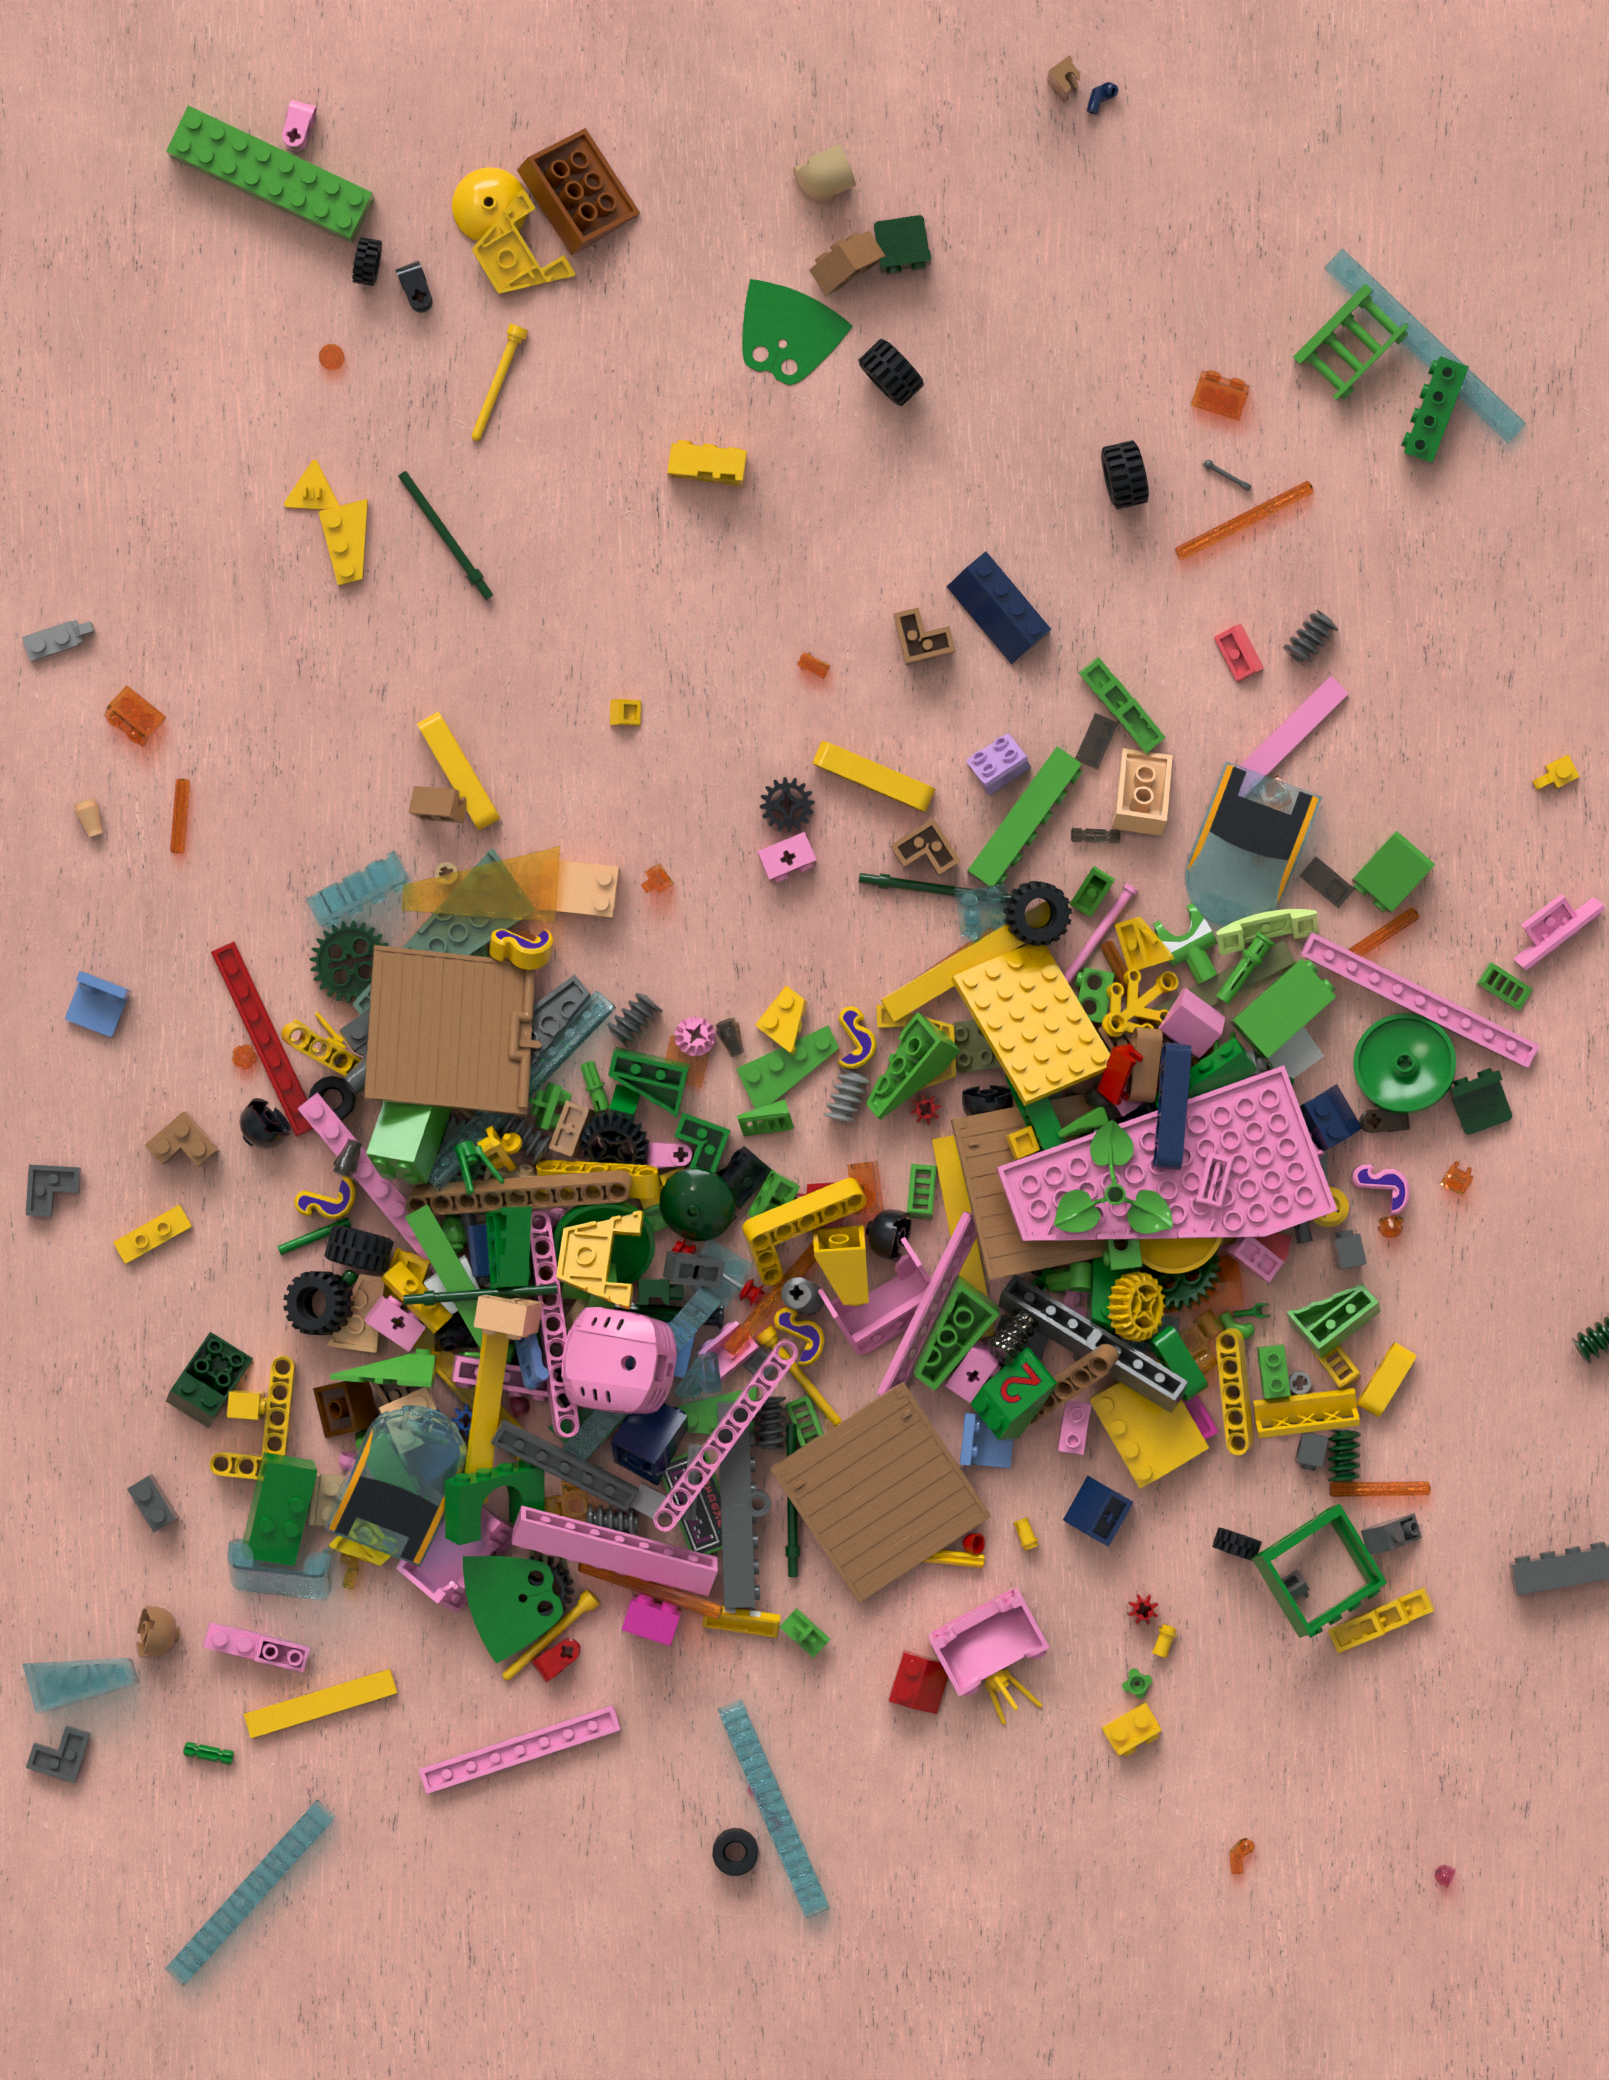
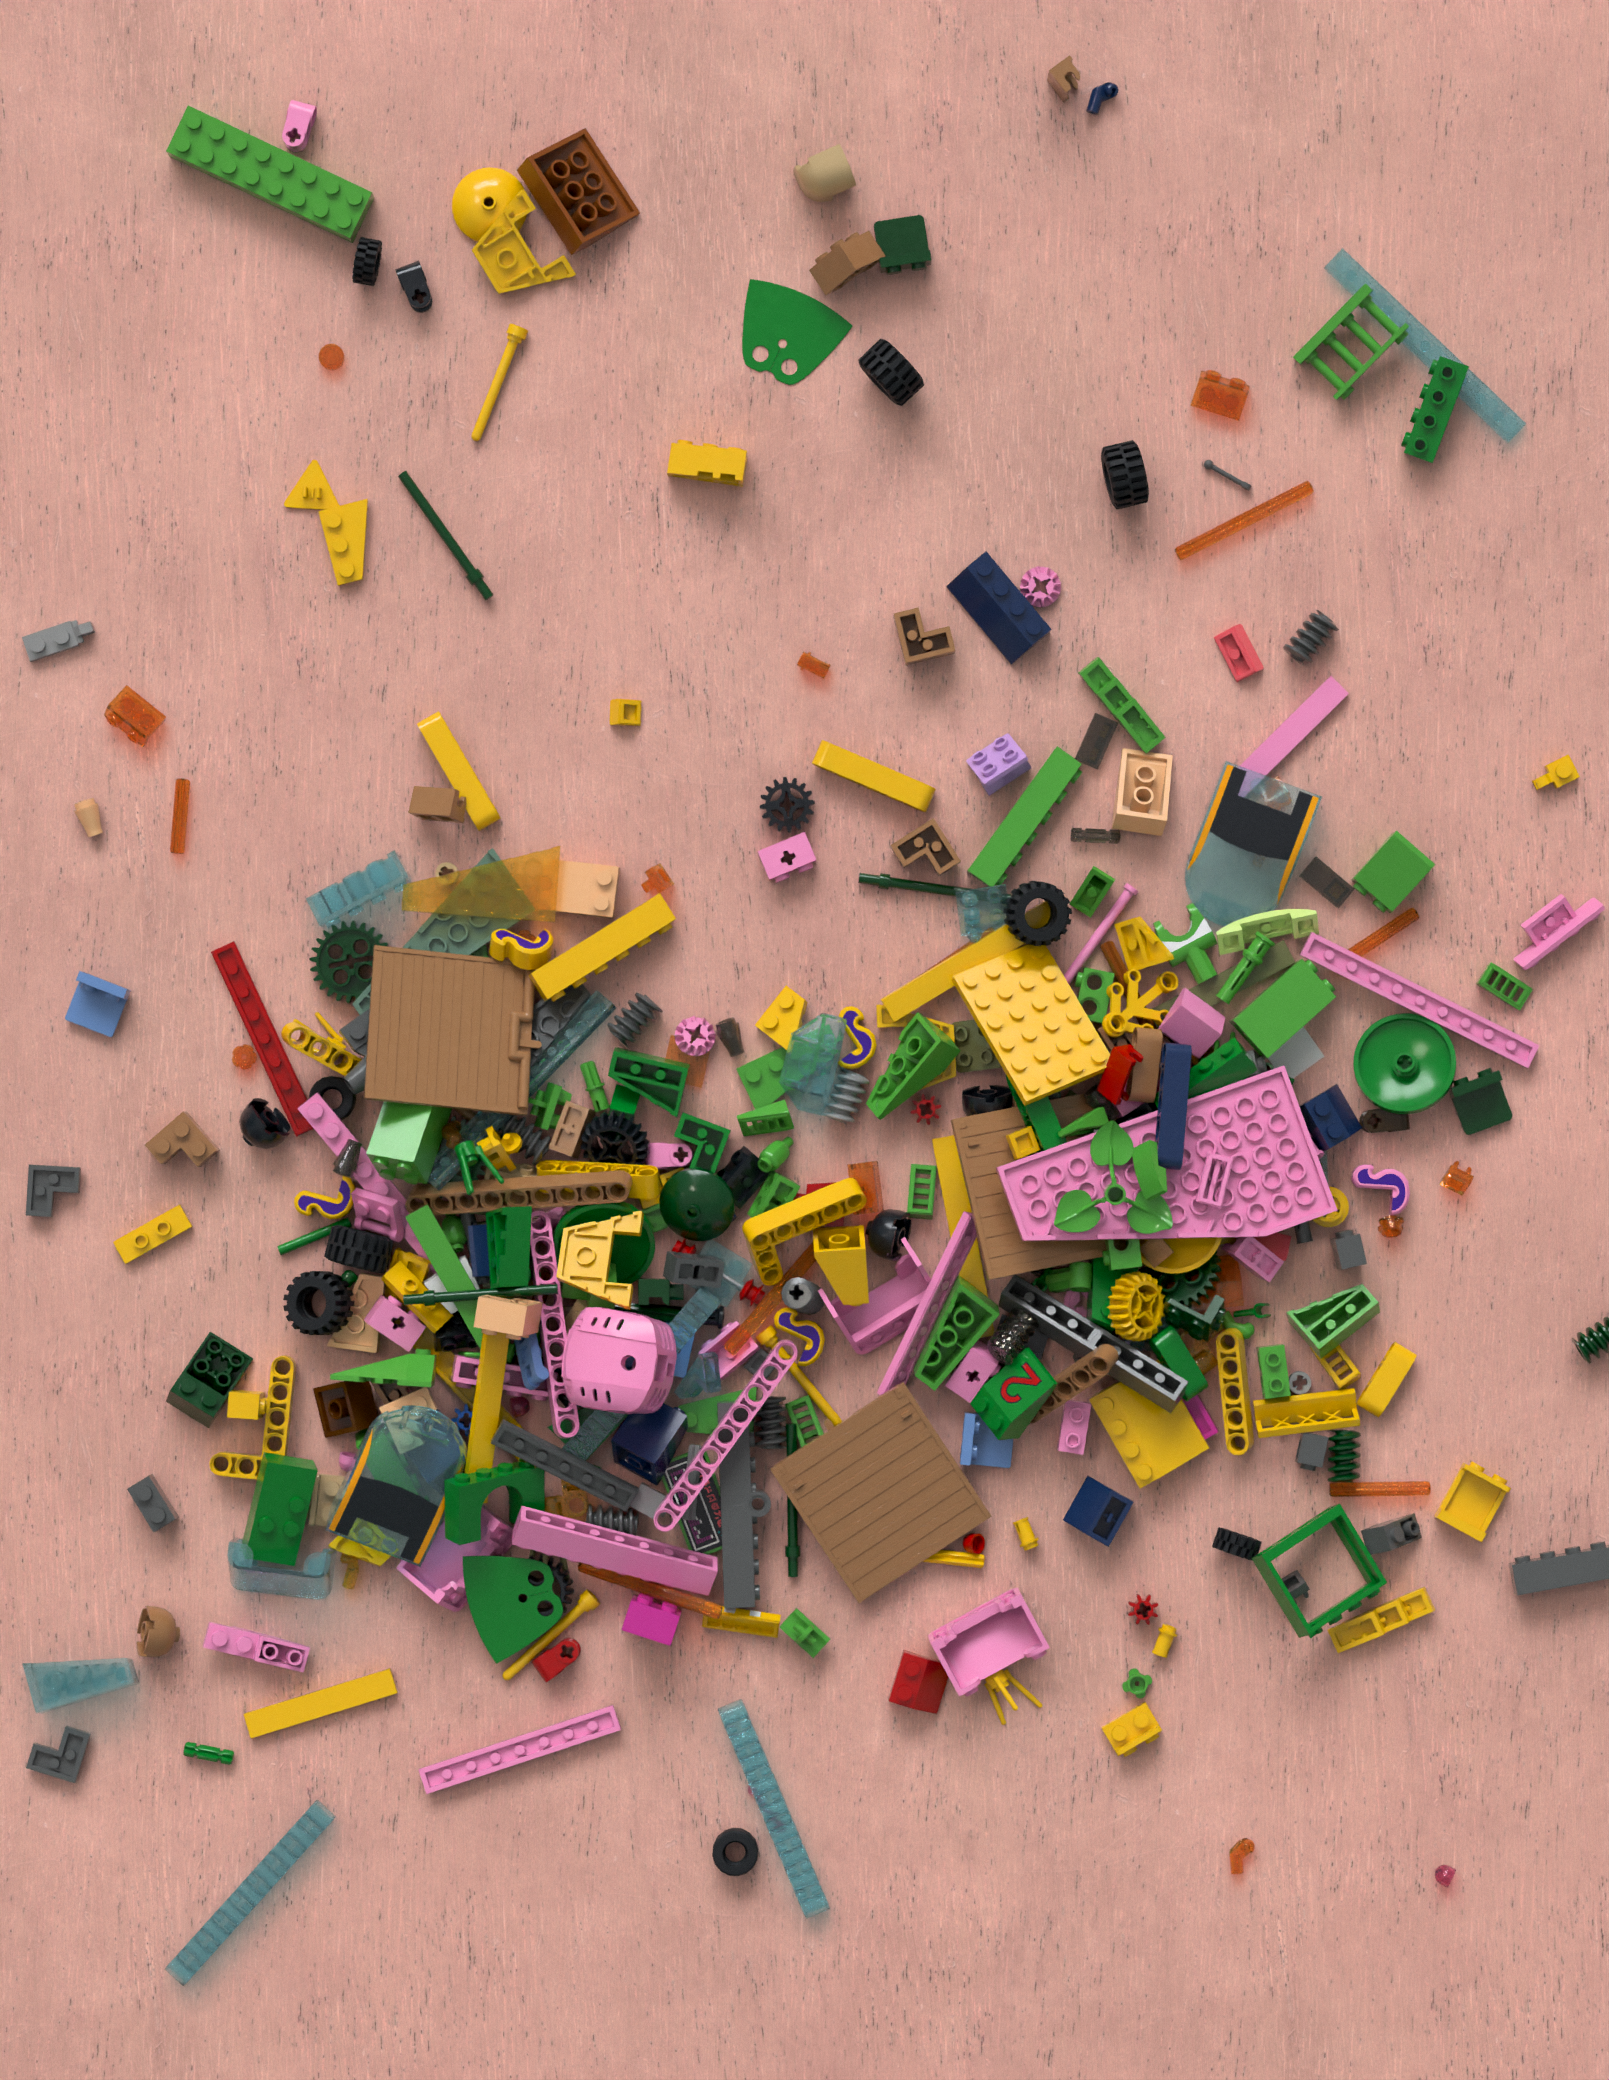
none -> bright pink plate [351,1188,404,1242]
none -> clear orange arm [441,1120,462,1149]
none -> yellow brick [528,893,676,1002]
none -> bright green plant [757,1137,794,1173]
none -> clear light blue wedge [779,1013,847,1116]
none -> bright pink gear [1020,566,1061,607]
none -> bright green slope [1132,1140,1167,1201]
none -> medium nougat slope [1140,1239,1174,1268]
none -> dark green bracket [1163,1295,1226,1342]
none -> yellow panel [1434,1461,1511,1542]

